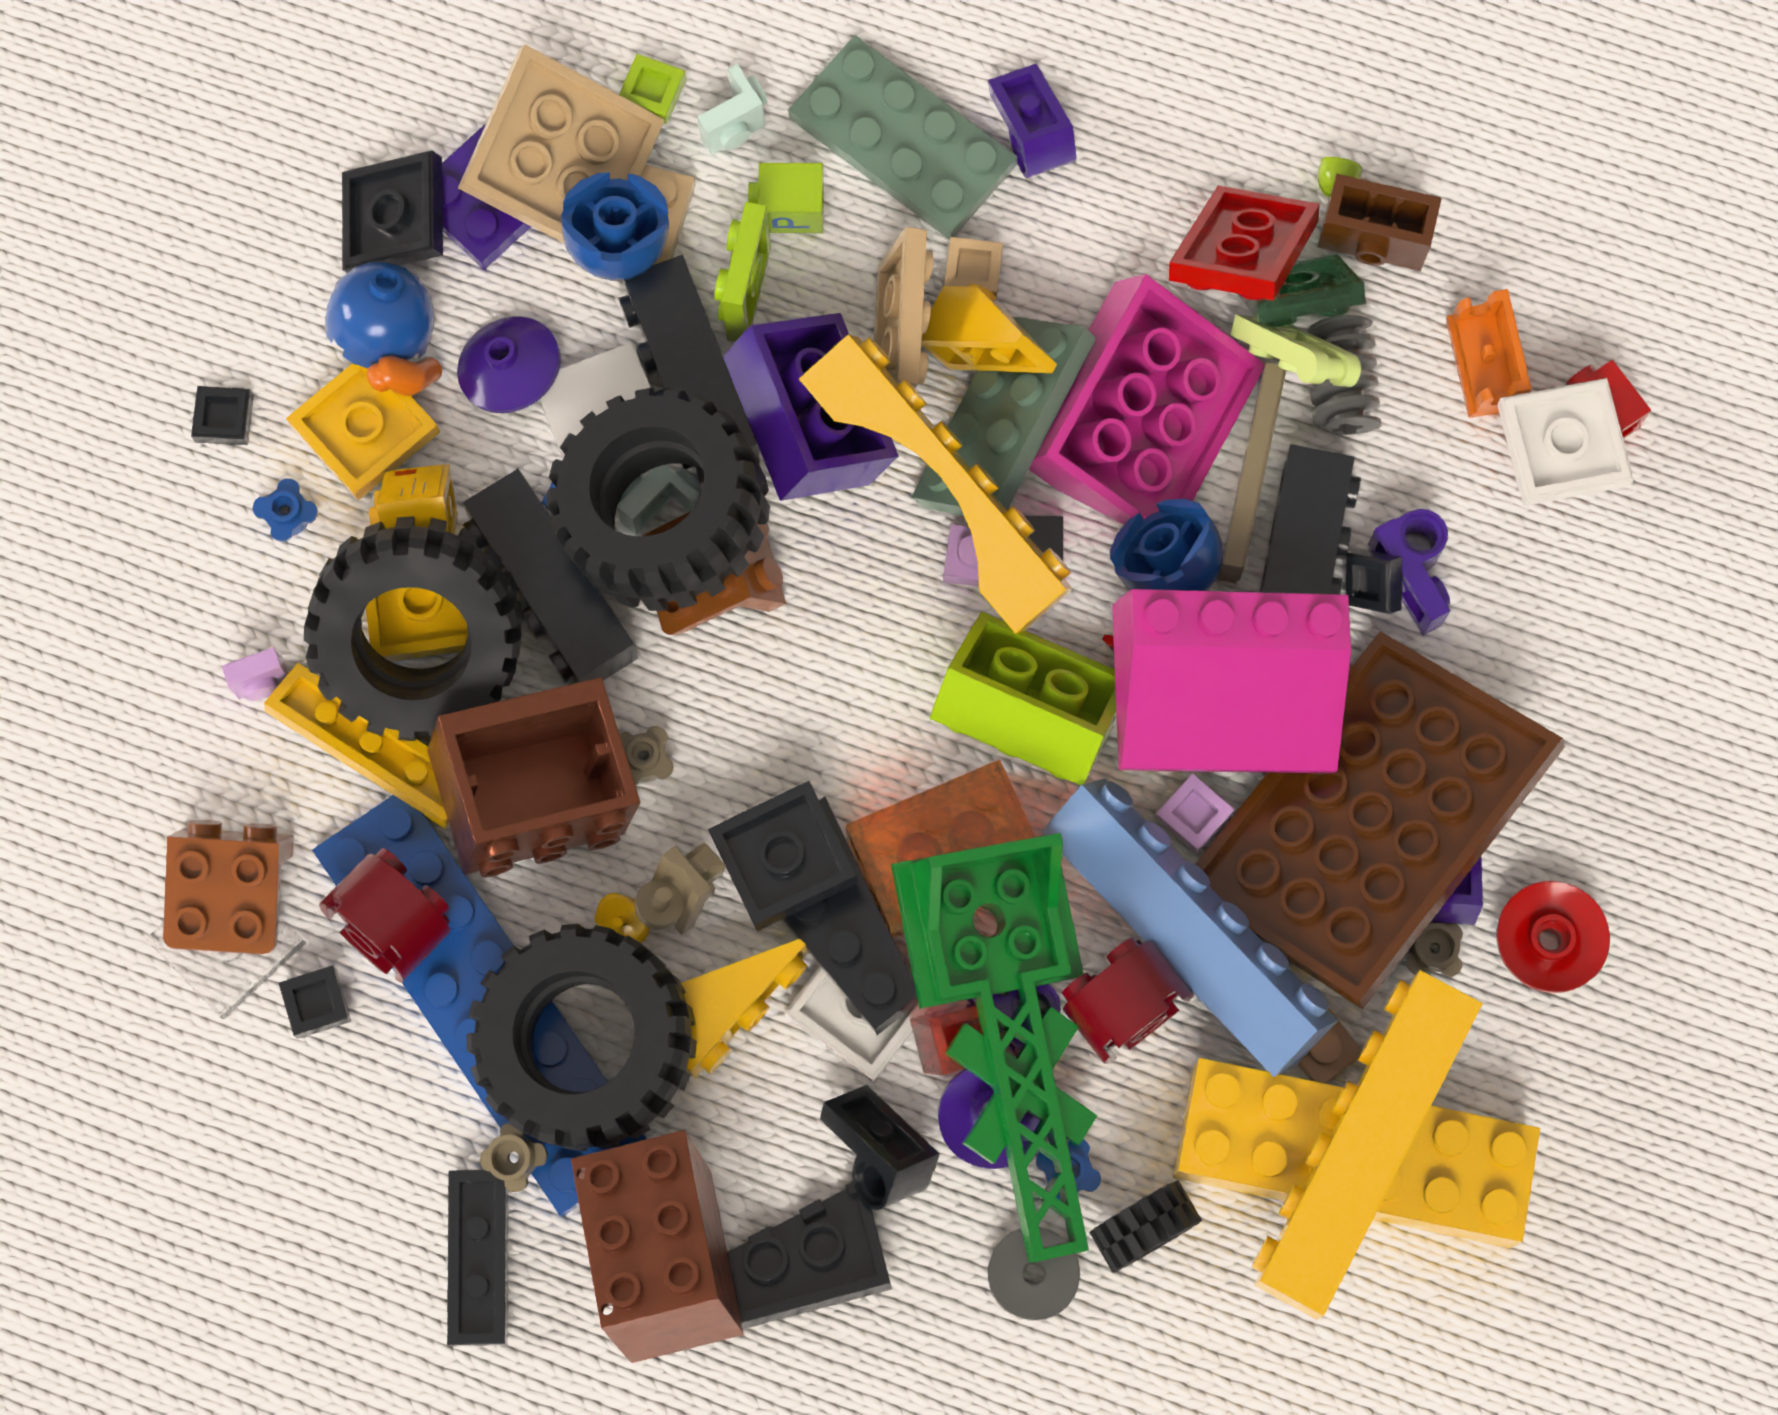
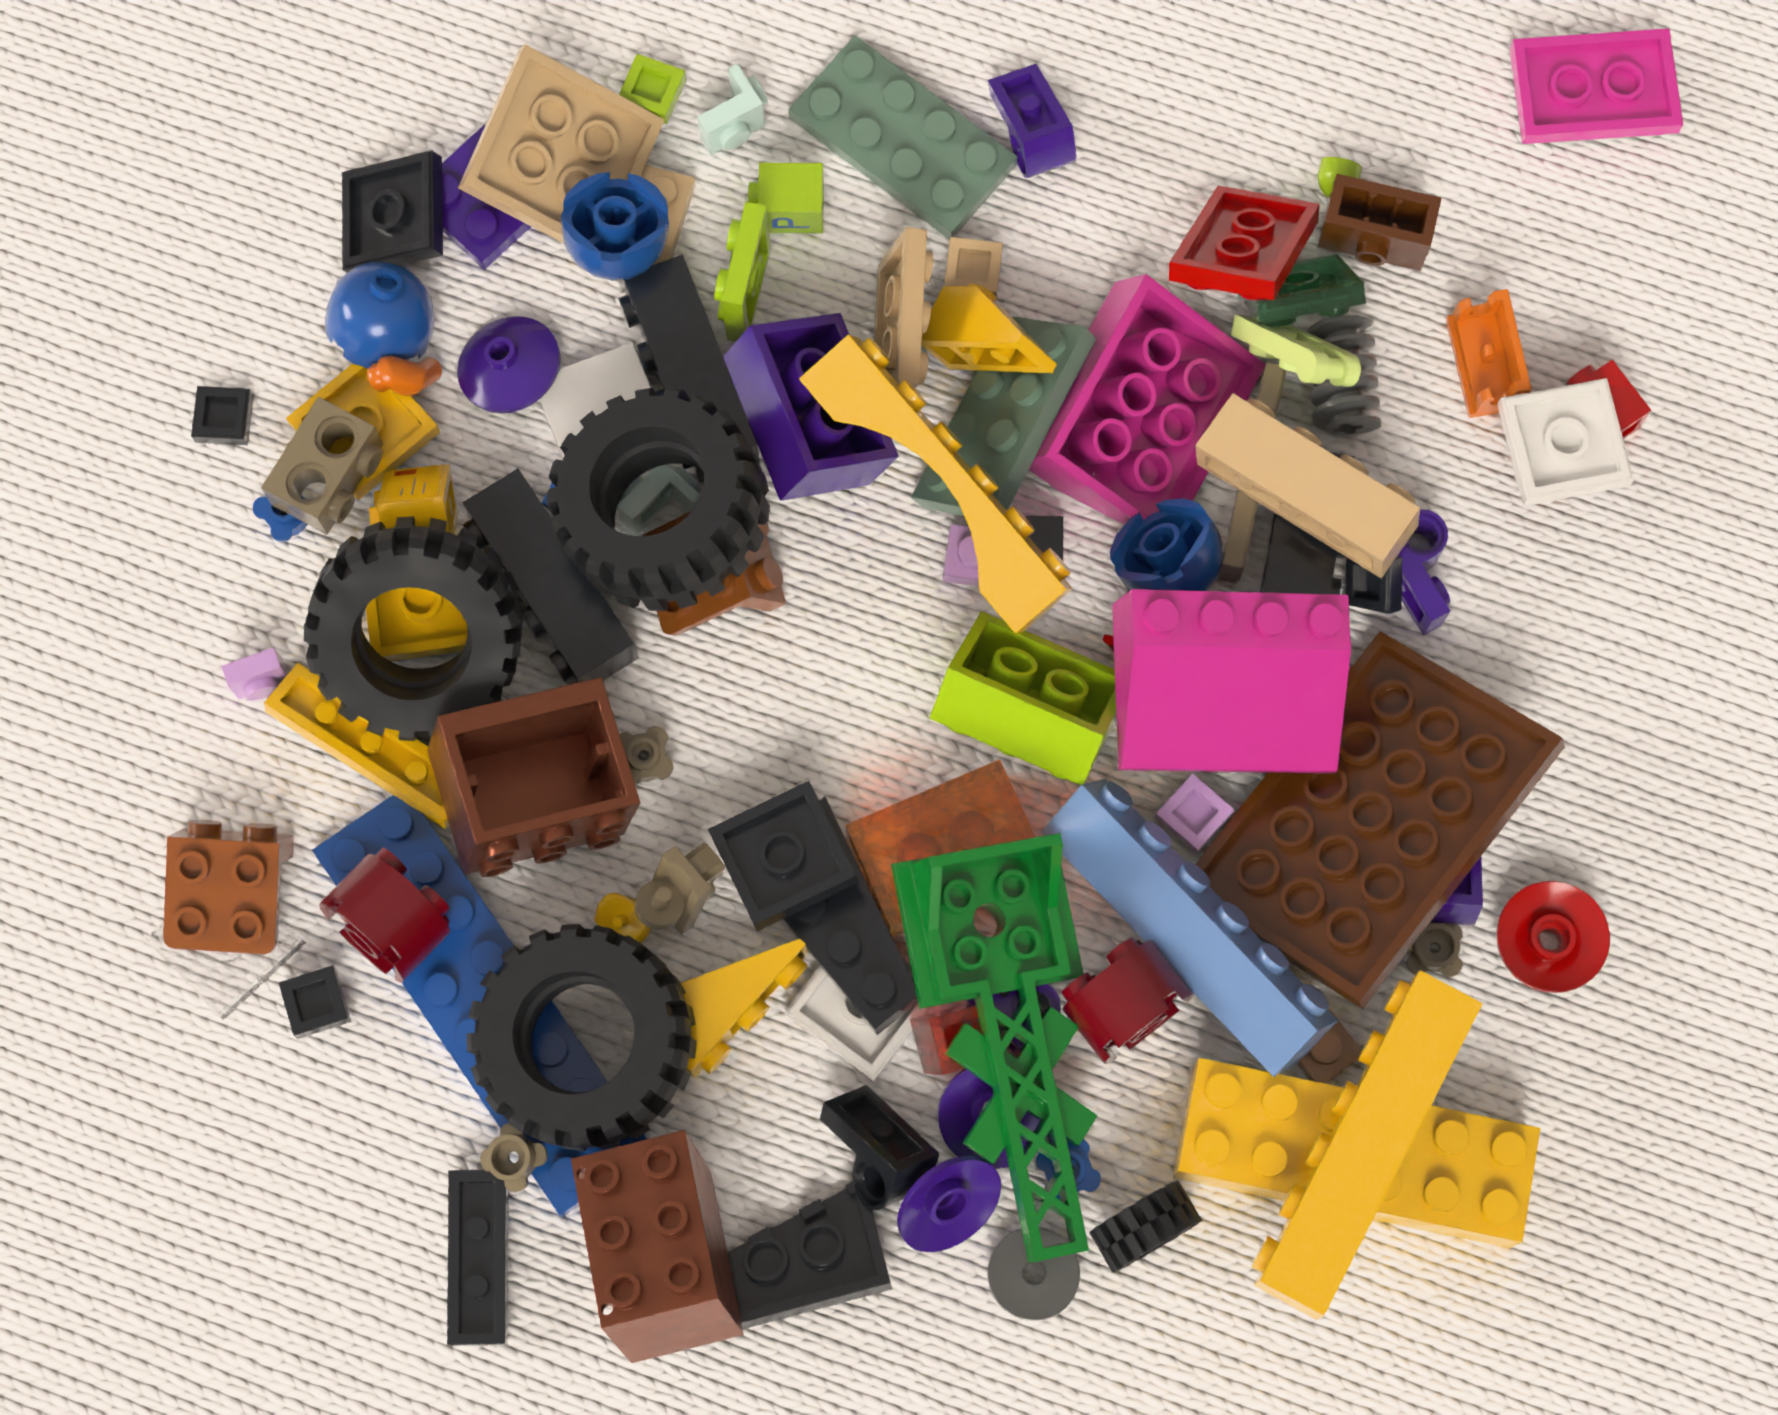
none -> dark tan brick [261,397,383,535]
none -> dark purple dish [897,1156,1001,1252]
none -> tan brick [1195,393,1420,579]
none -> dark pink plate [1509,28,1683,144]

